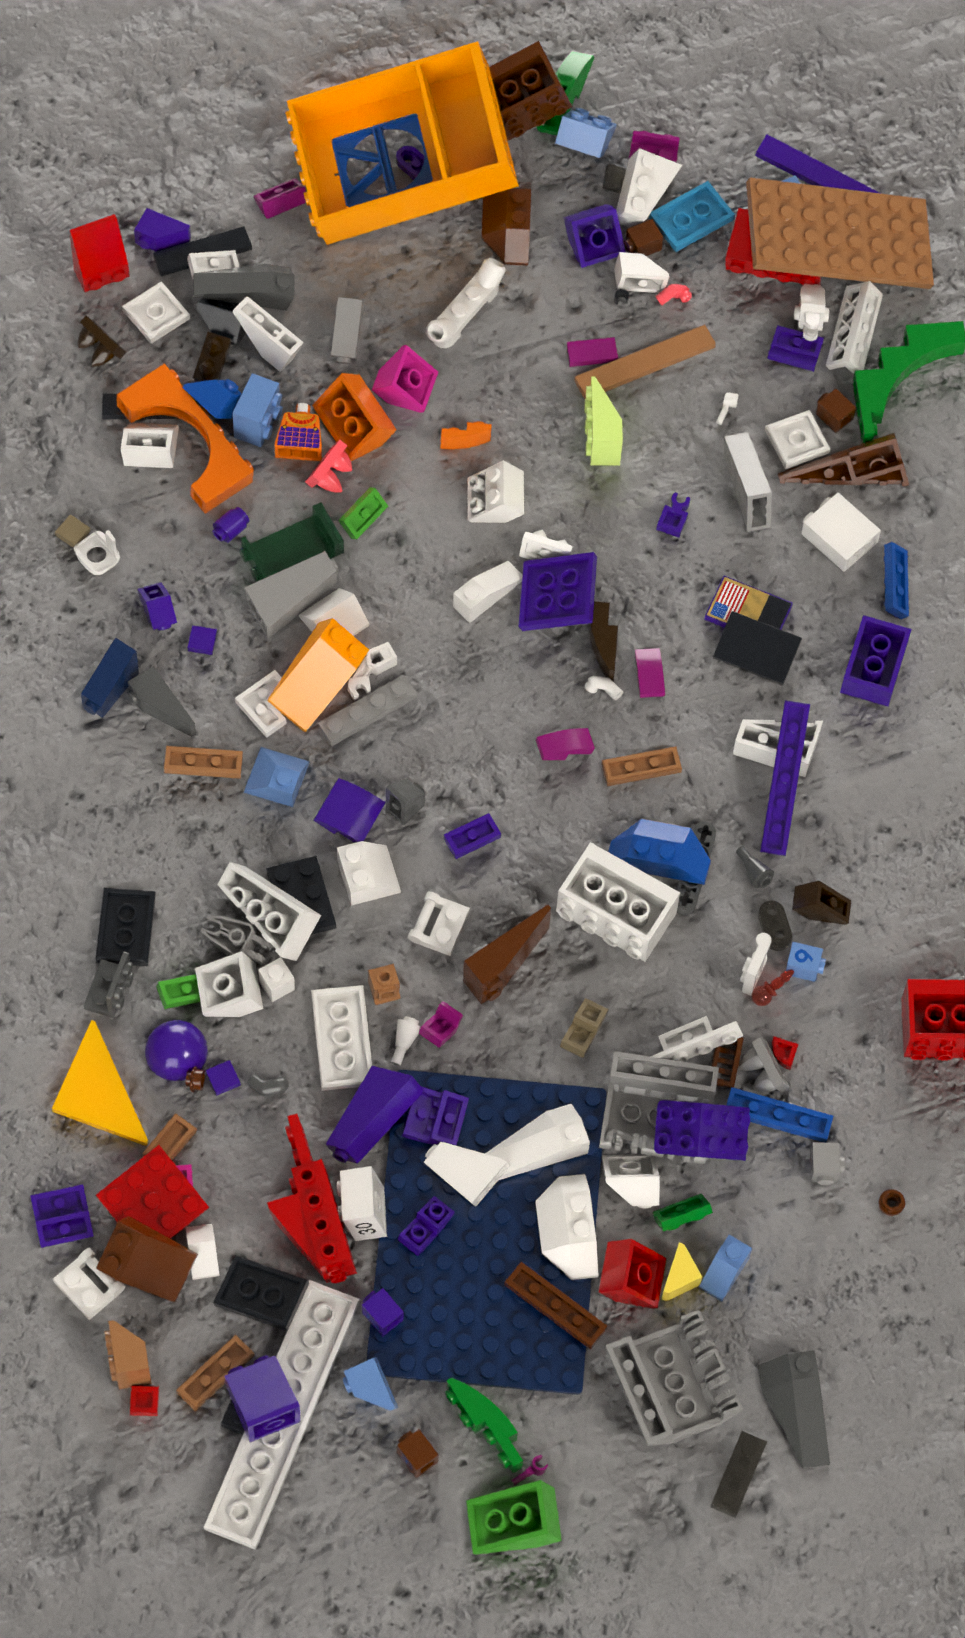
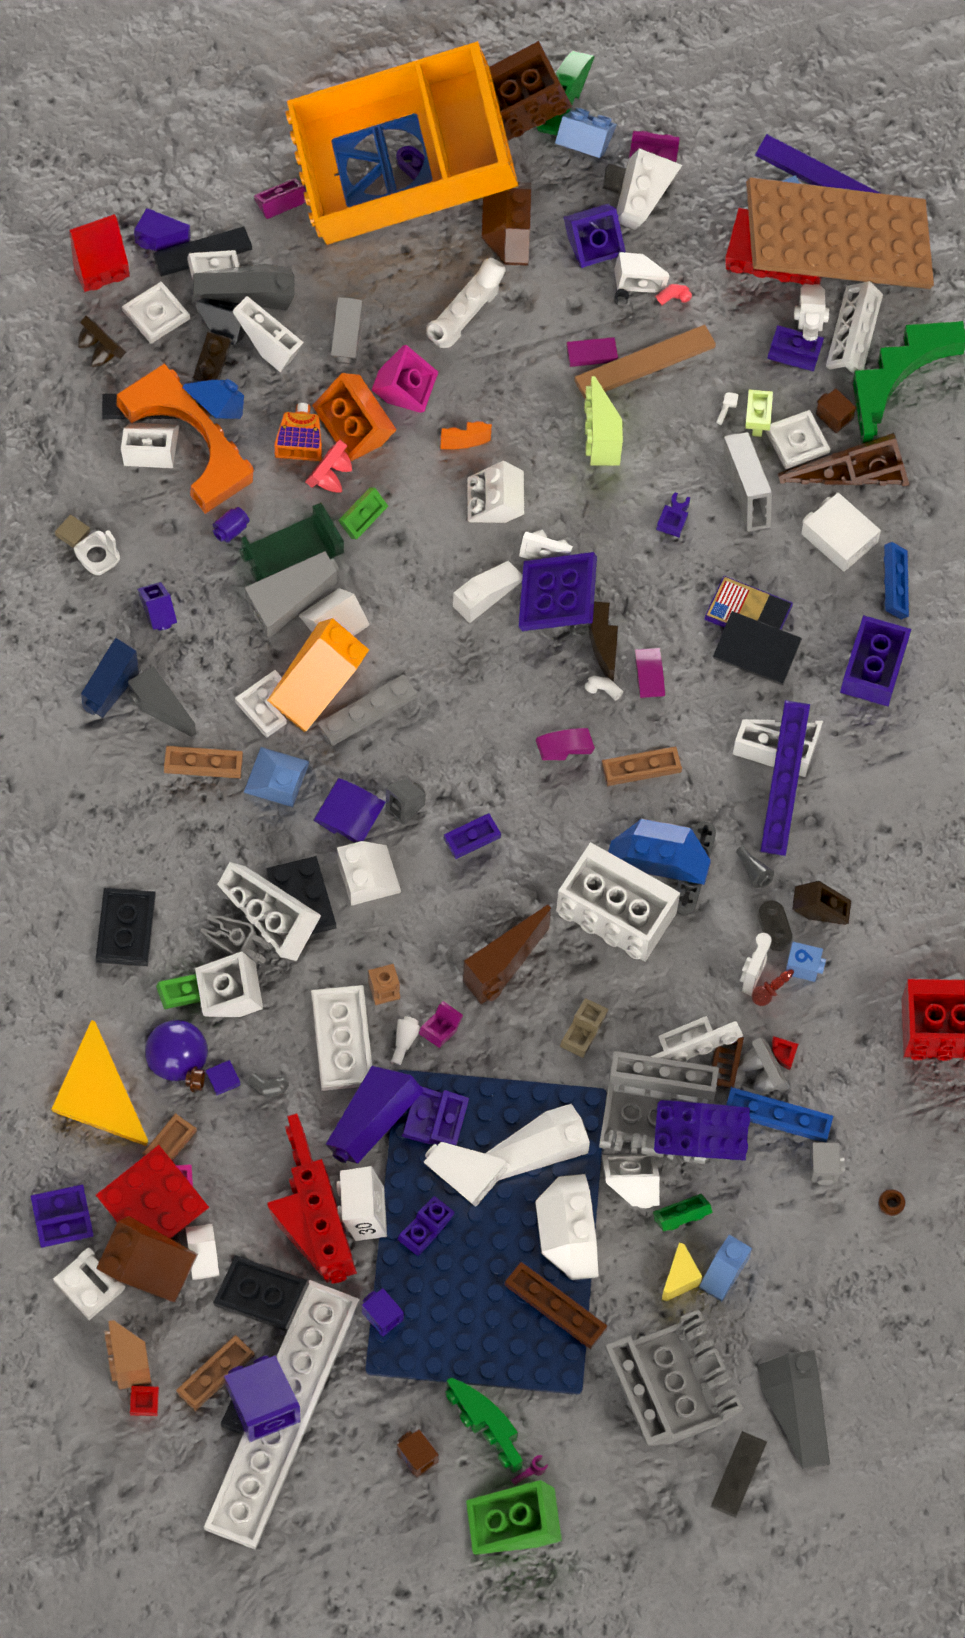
dark grey bracket [84,952,134,1018] -> none
dark purple tile [188,625,217,655] -> none
medium blue brick [233,373,283,447] -> none
white brick [258,957,295,1002] -> none
medium blue slope [342,1357,399,1411] -> none
white piece [348,642,397,701] -> none
white plate [407,891,470,956] -> none
red slope [599,1239,667,1309] -> none
reddish brown brick [624,219,663,256] -> none
dark azure plate [649,181,735,252] -> none
none -> yellowish green plate [745,390,773,437]

